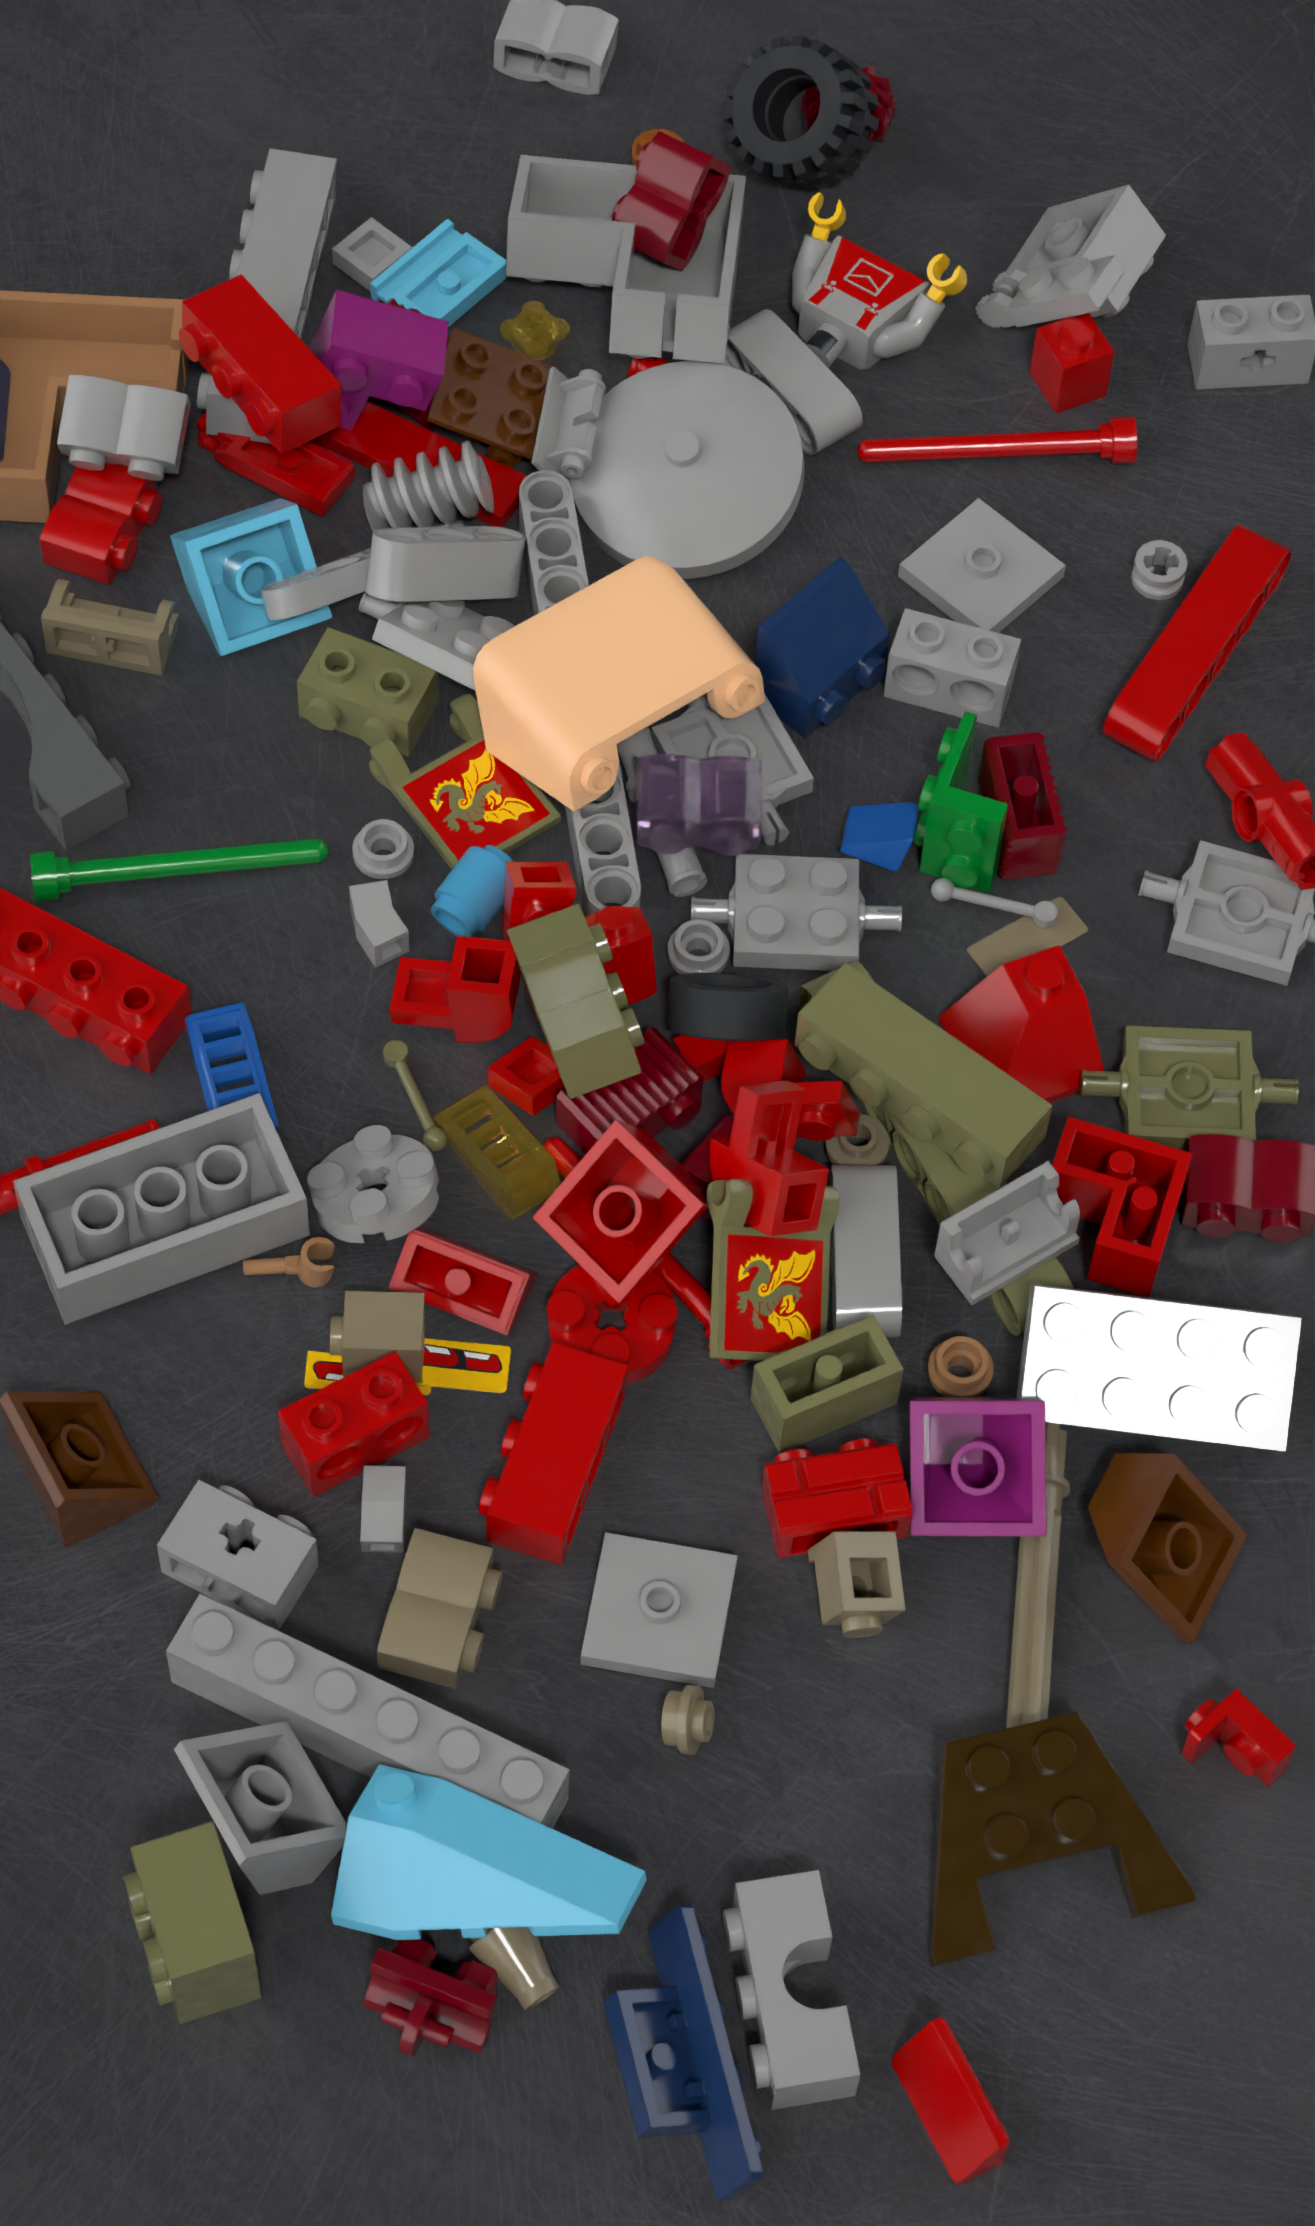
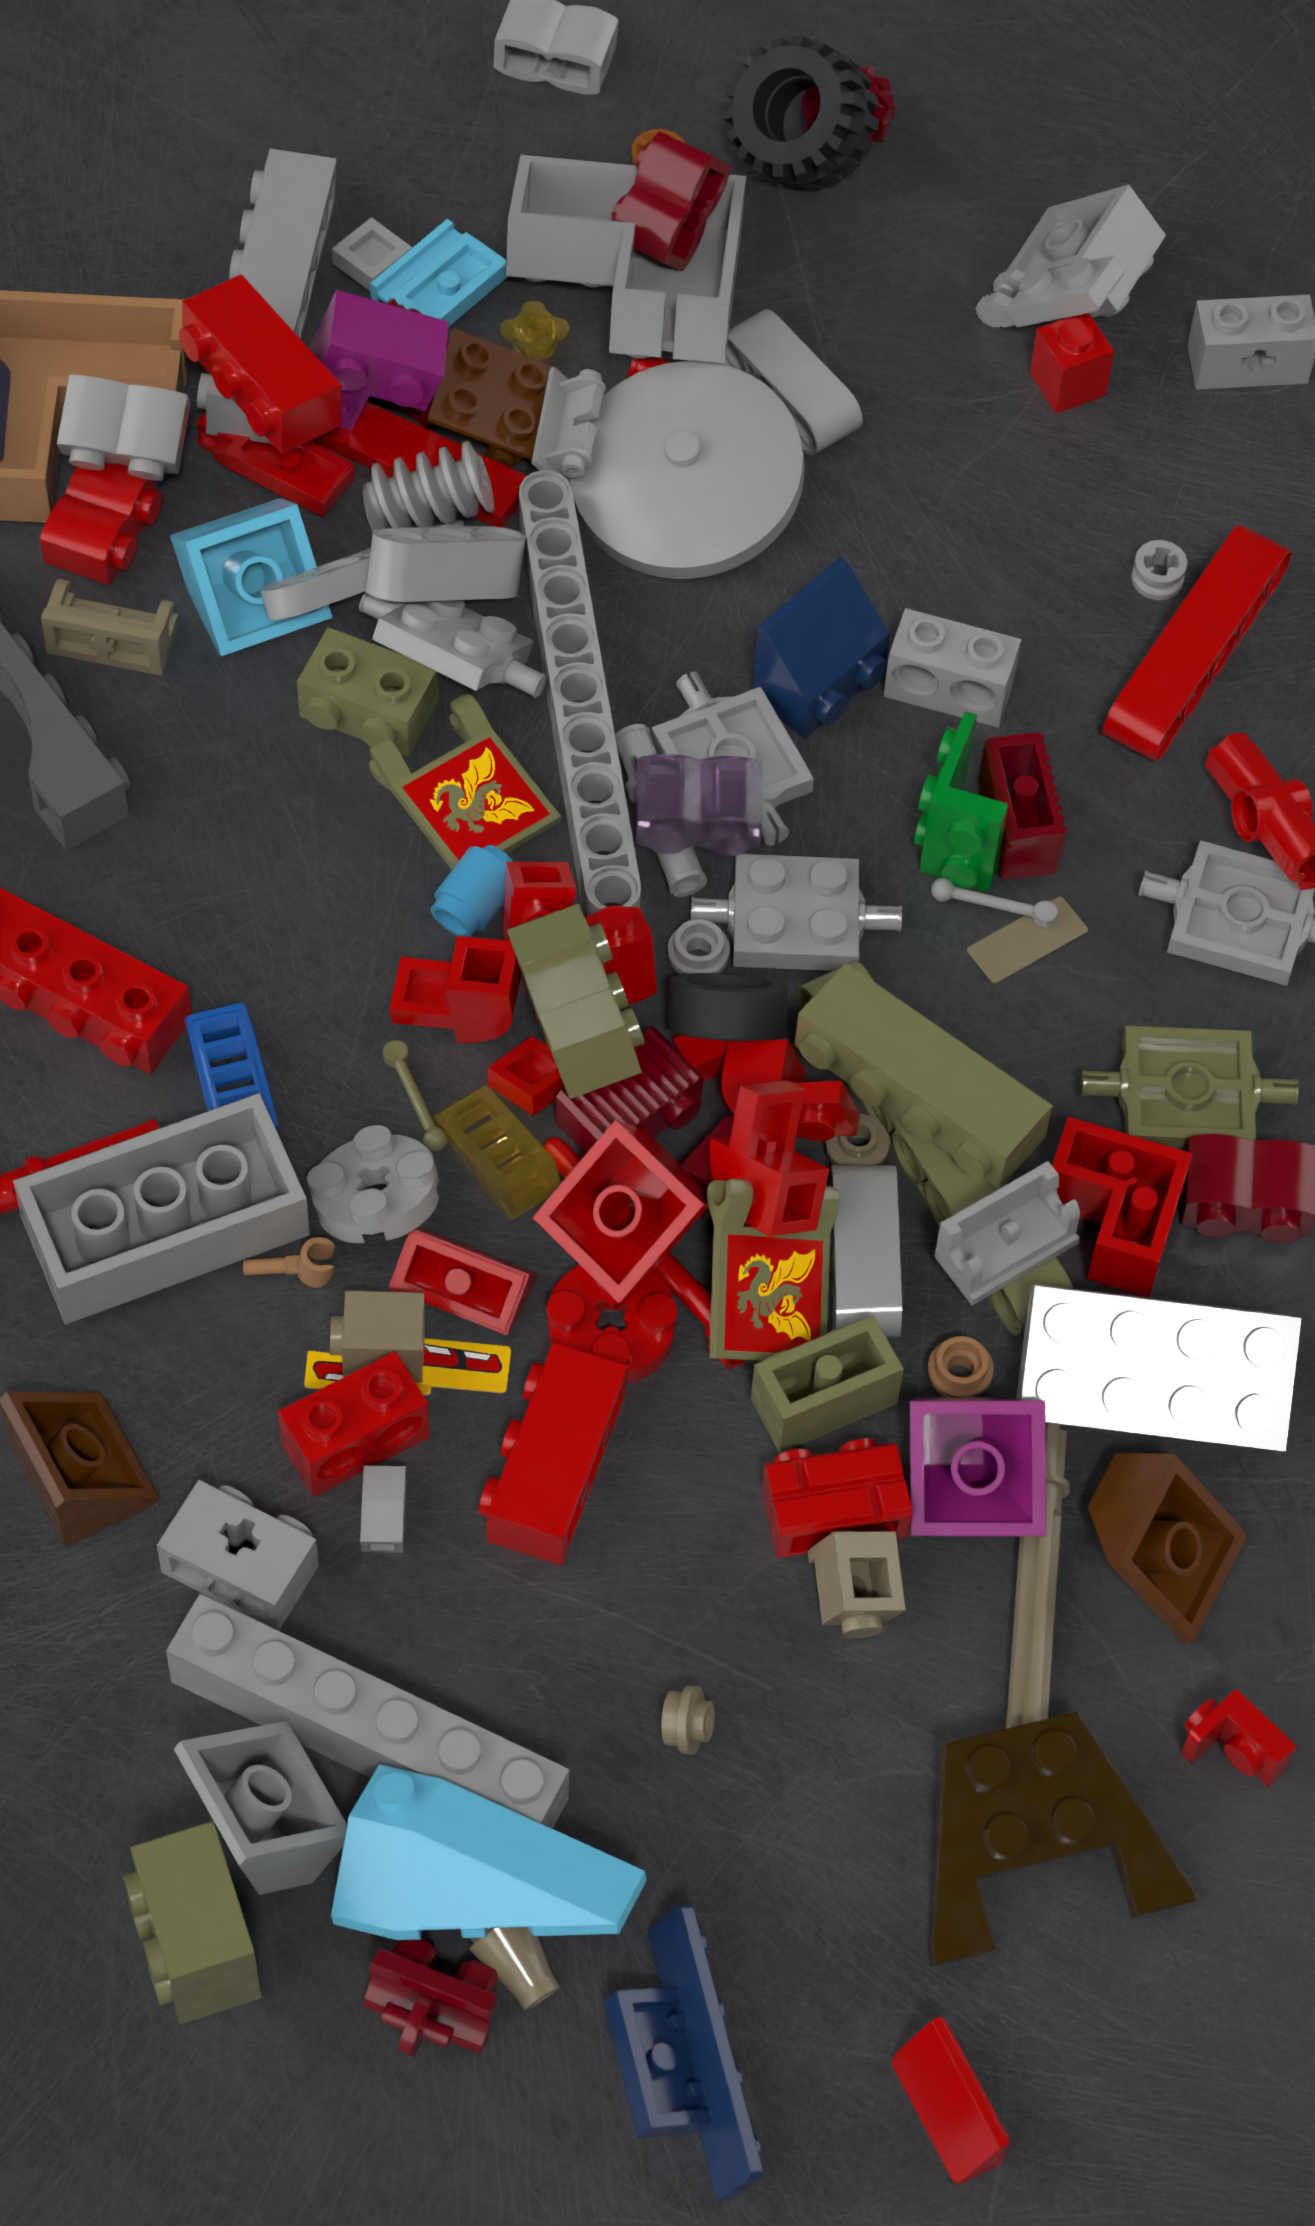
green piece [29,838,329,903] -> none
light grey piece [349,880,409,968] -> none
light grey plate [352,819,414,879] -> none
dark tan brick [377,1528,503,1689] -> none
light nougat windscreen [473,556,766,812] -> none
light grey plate [580,1532,738,1688] -> none
light grey arch [722,1870,861,2110] -> none
light grey torso [792,192,967,370] -> none
blue slope [840,802,919,872] -> none
red piece [857,416,1137,464] -> none
light grey plate [898,498,1066,633] -> none
red slope [938,945,1104,1103] -> none

